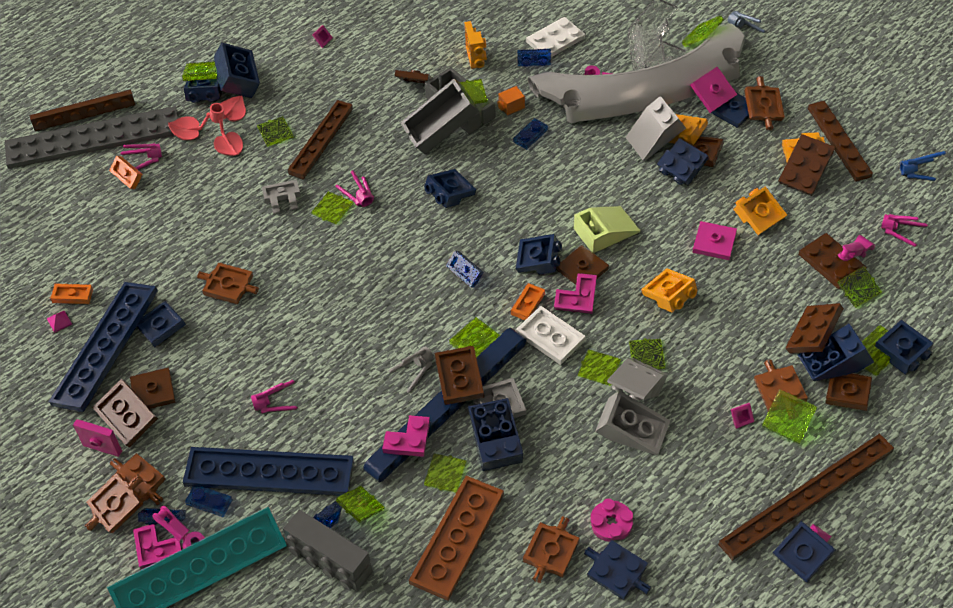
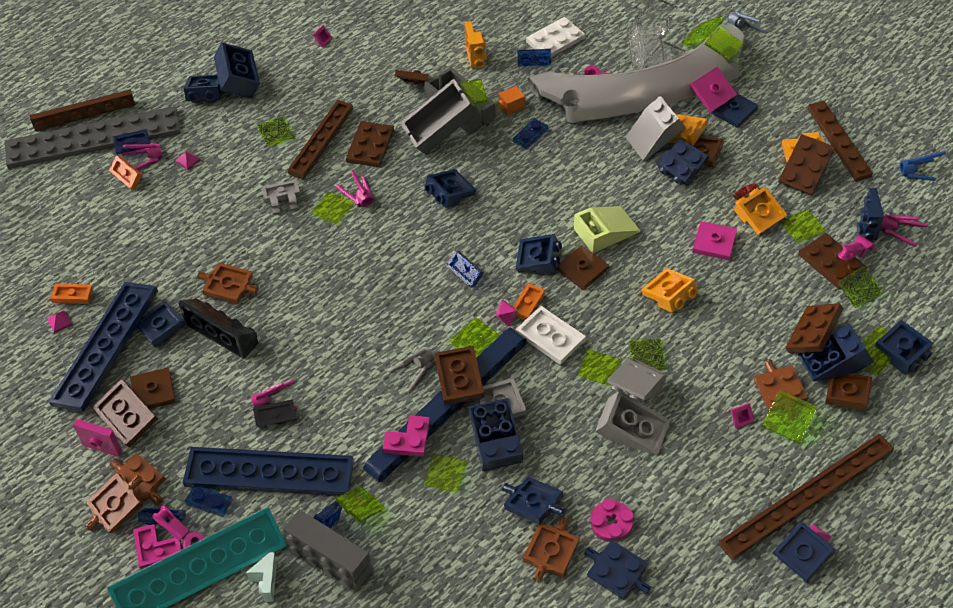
coral plant [168,95,246,156] -> none
clear neon green tile [182,61,218,81] -> none
dark orange plate [409,476,504,601] -> none
dark pink plate [554,273,597,314] -> none
dark orange plate [744,76,785,130] -> none
none -> clear blue plate [113,129,151,155]
none -> dark pink slope [175,151,200,170]
none -> black slope [178,299,259,359]
none -> light aqua slope [246,552,277,602]
none -> black plate [253,399,297,428]
none -> reddish brown plate [346,121,394,168]
none -> dark pink slope [495,300,517,326]
none -> dark blue plate [502,476,566,525]
none -> clear neon green piece [705,27,744,60]
none -> clear red arm [733,183,760,200]
none -> clear neon green piece [780,209,825,243]
none -> dark blue plate [857,188,884,241]

